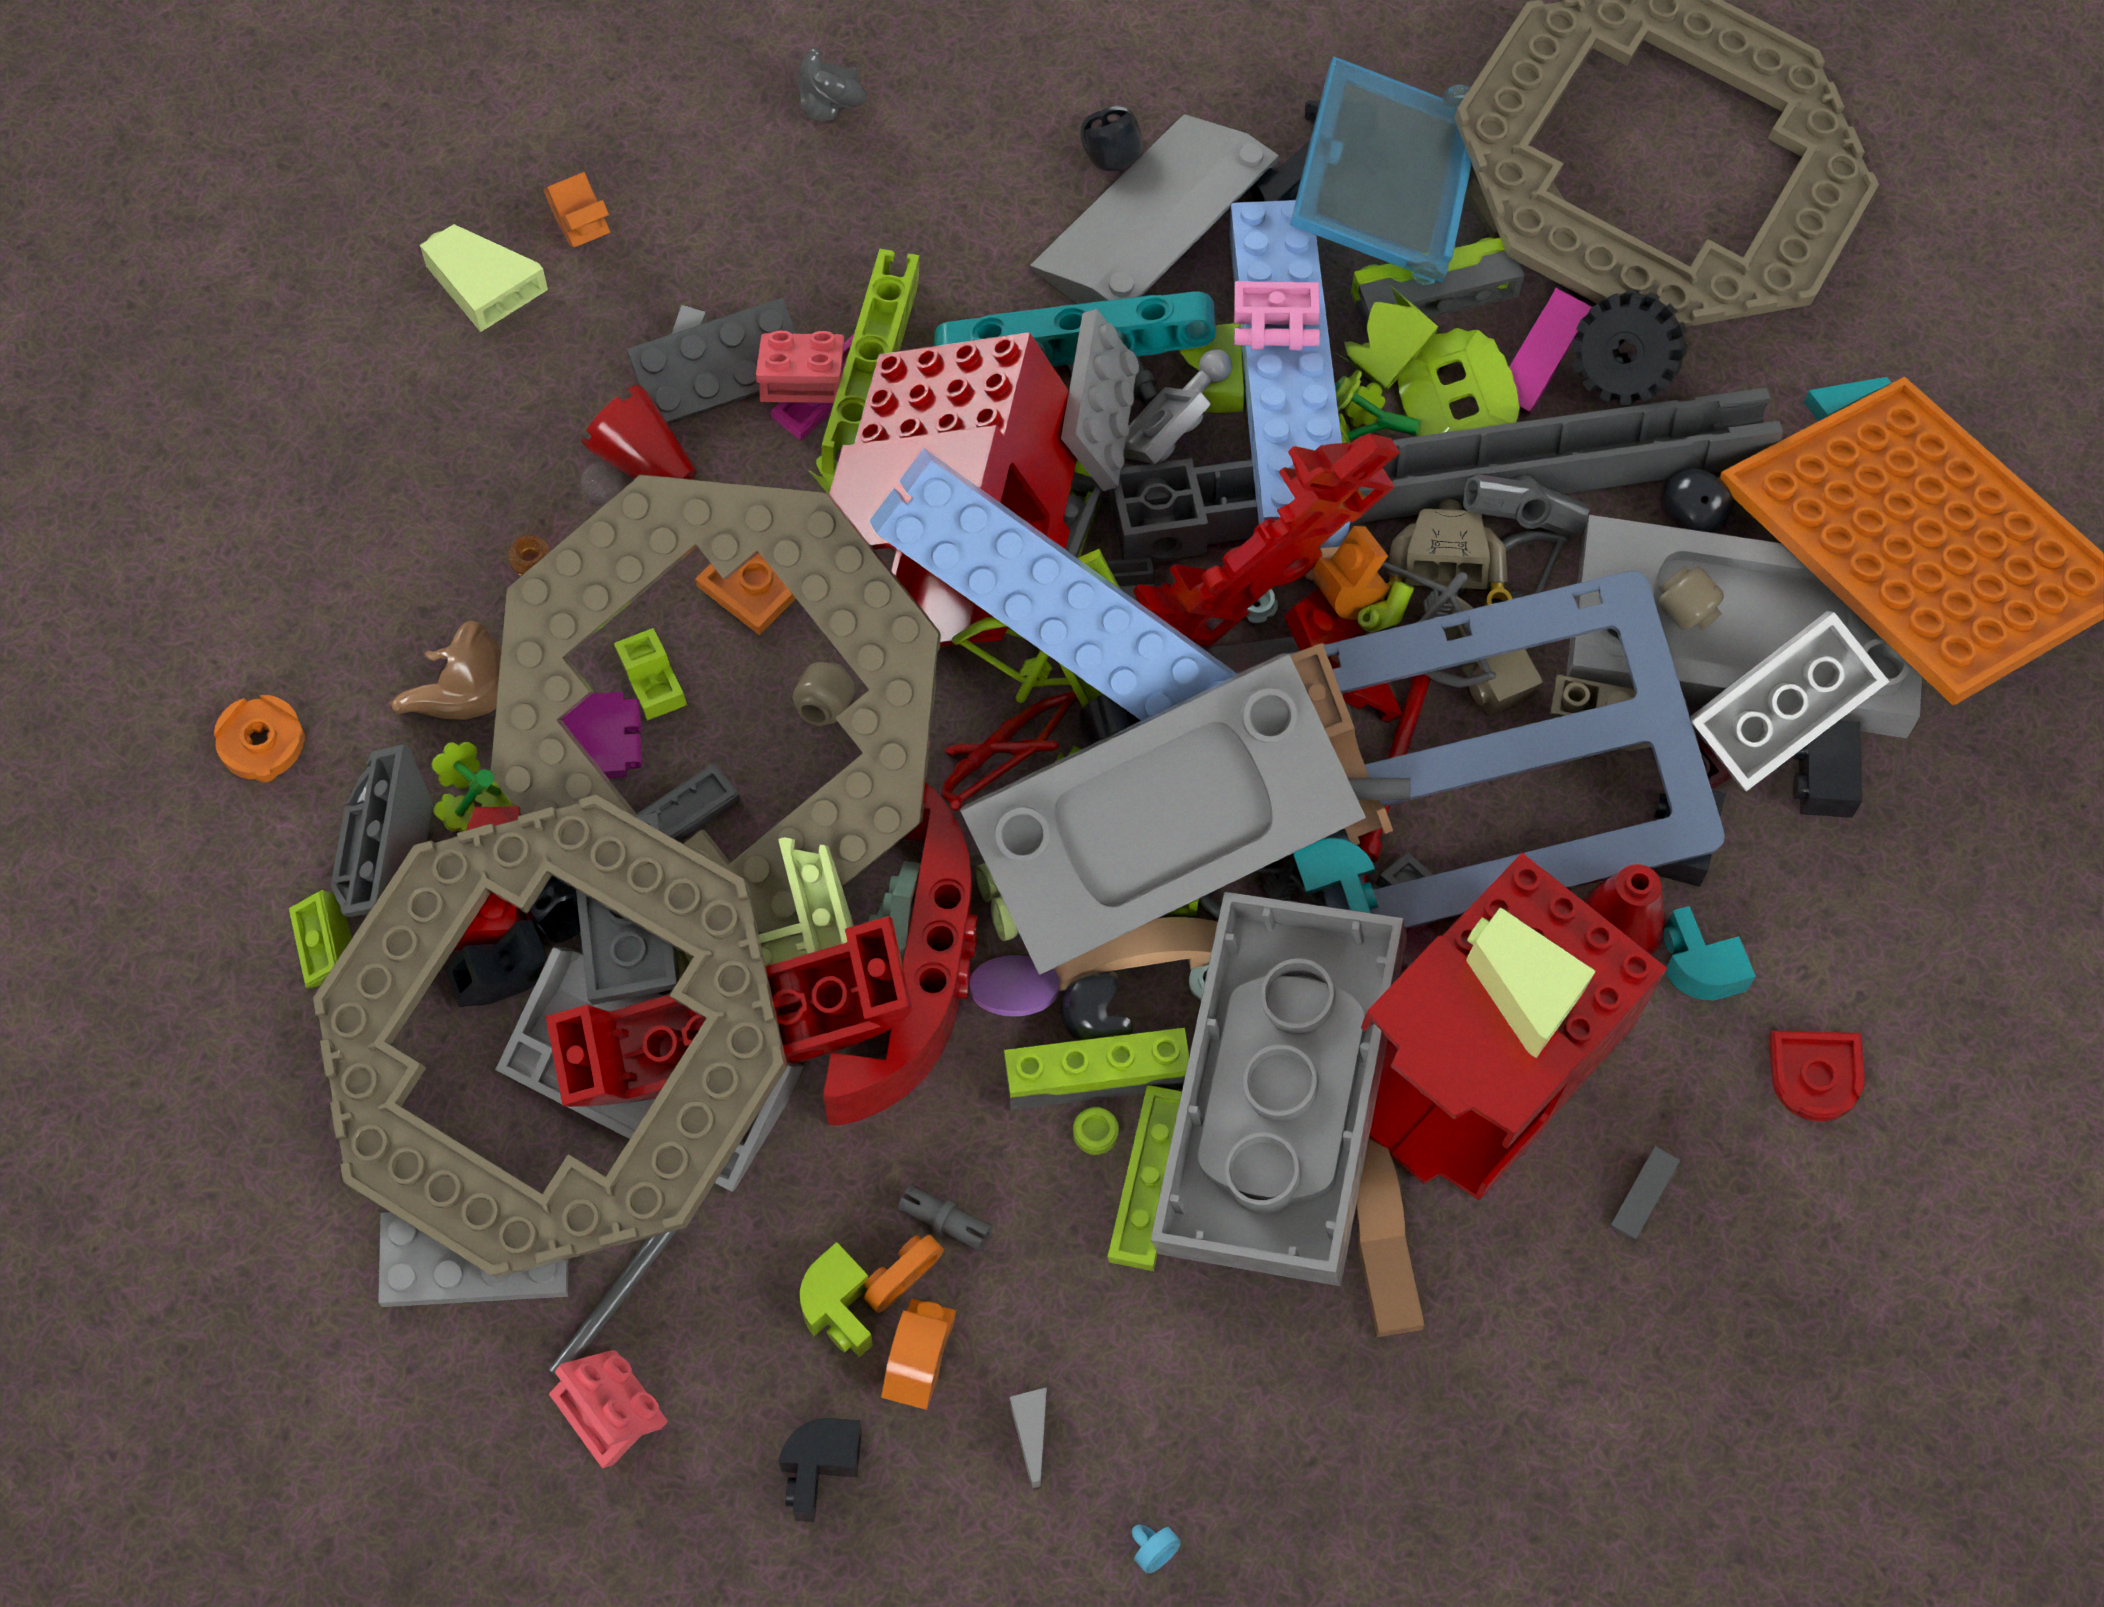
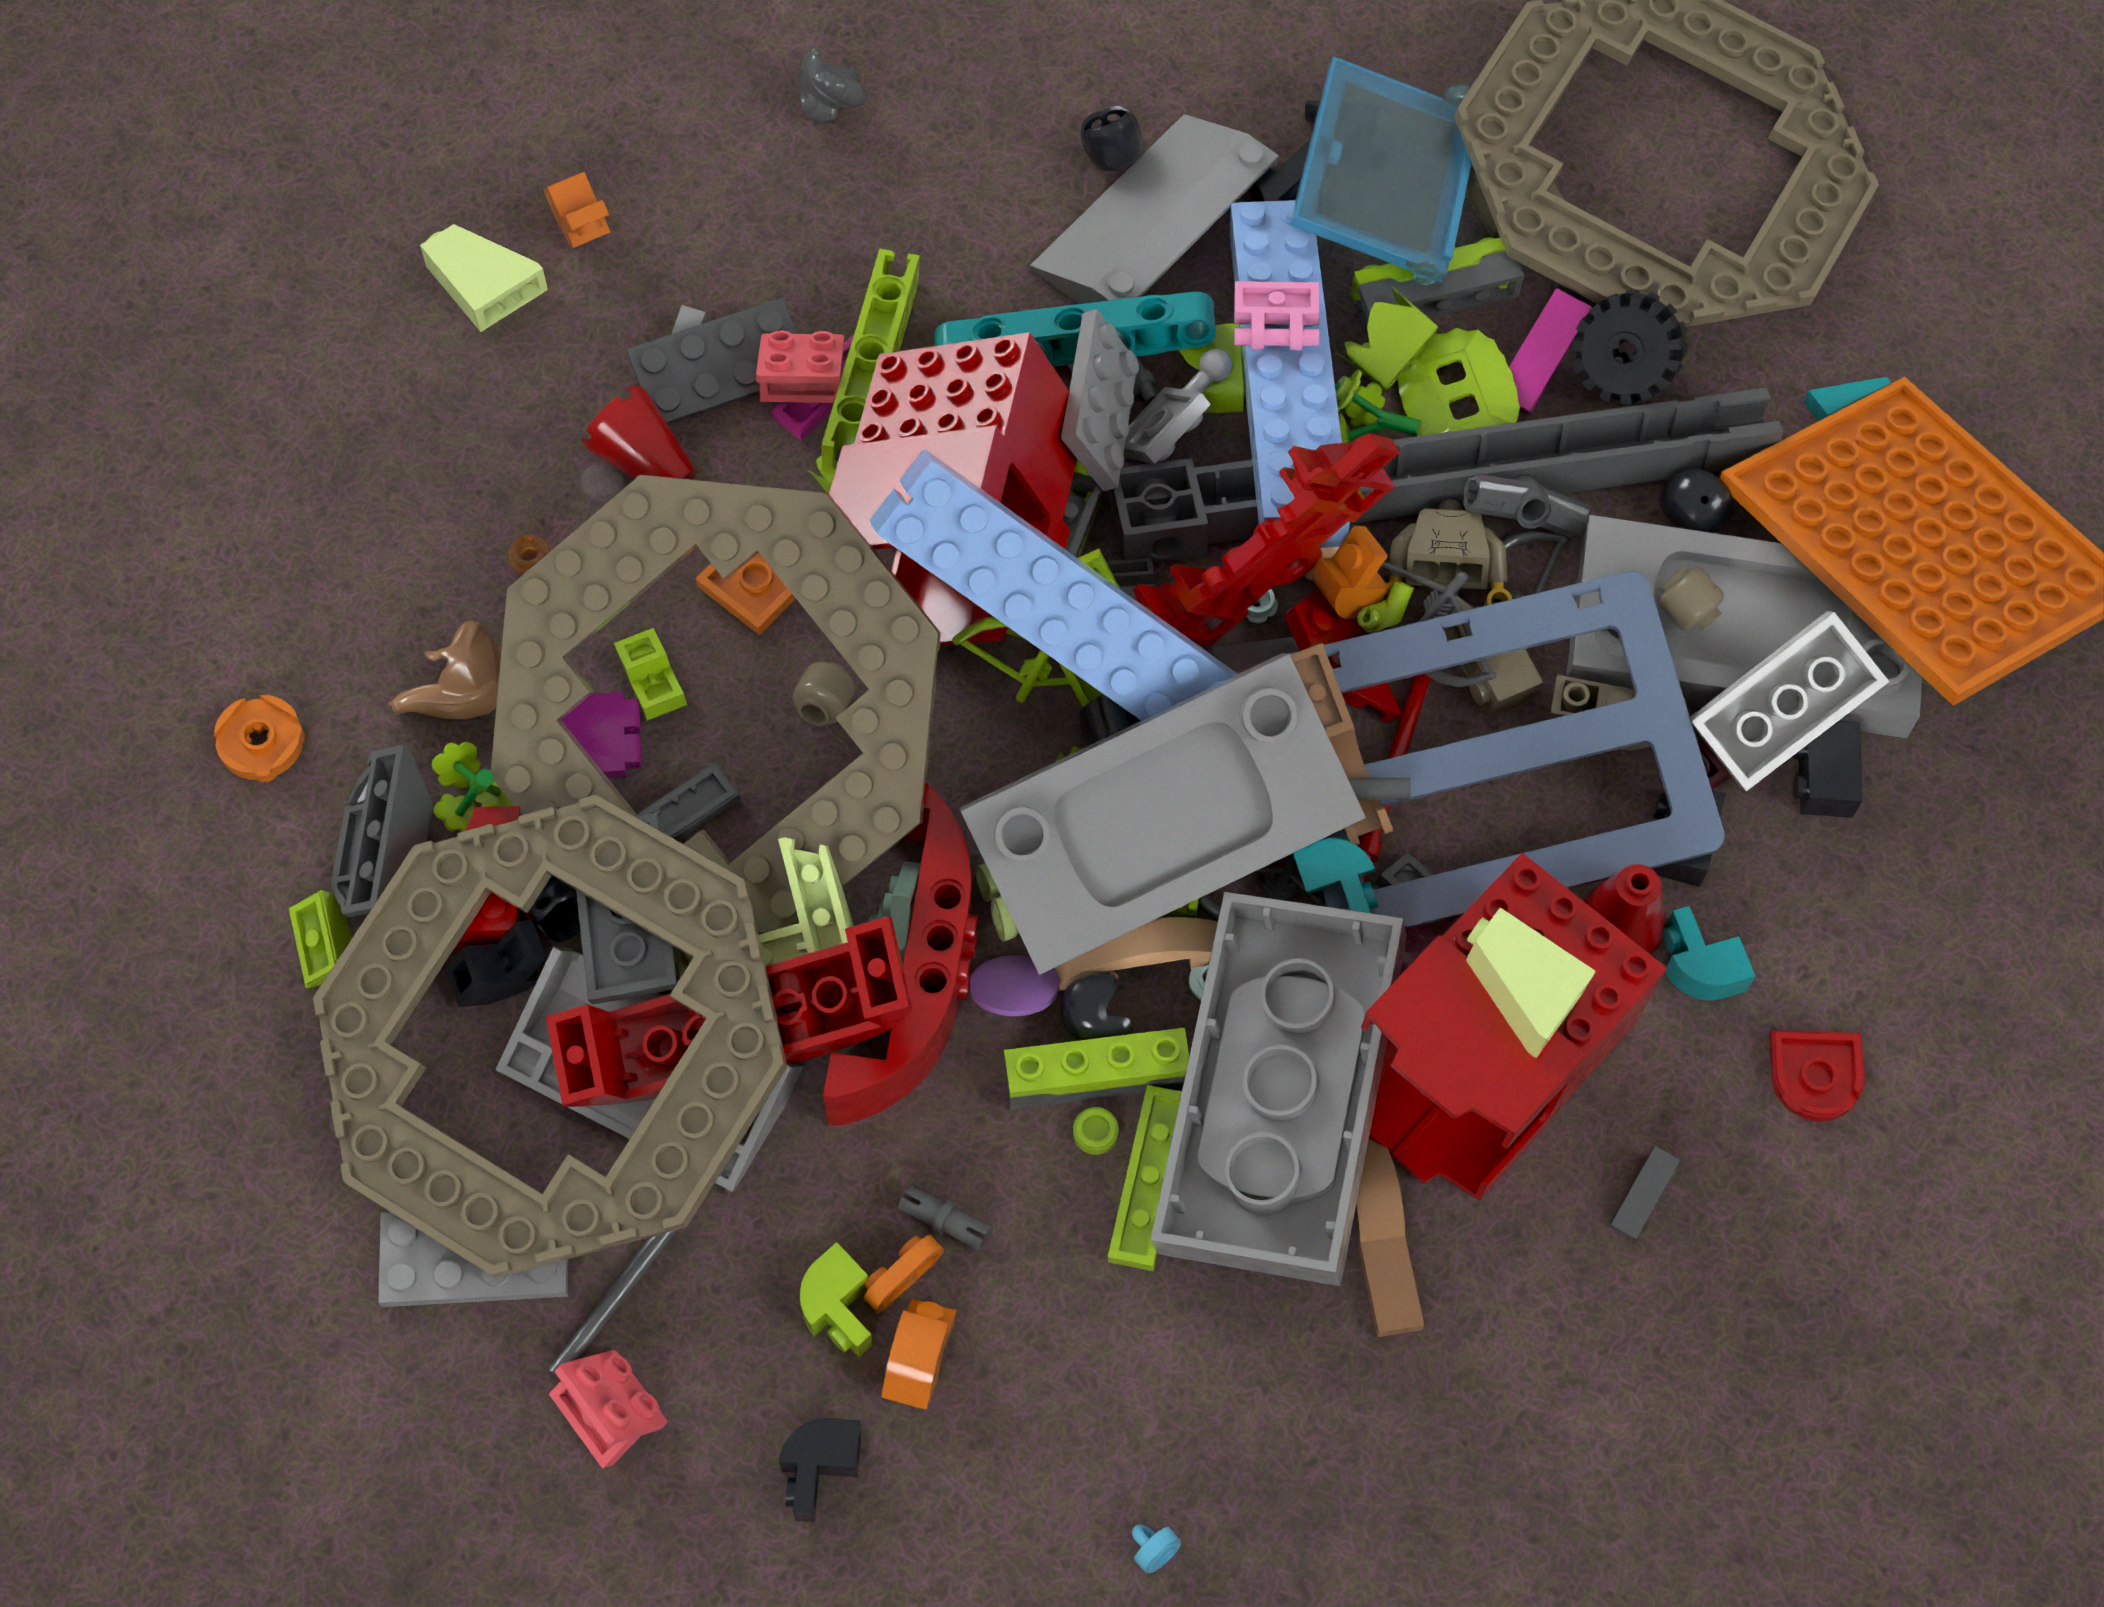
red piece [941,690,1078,811] -> none
light grey piece [1010,1387,1047,1488] -> none

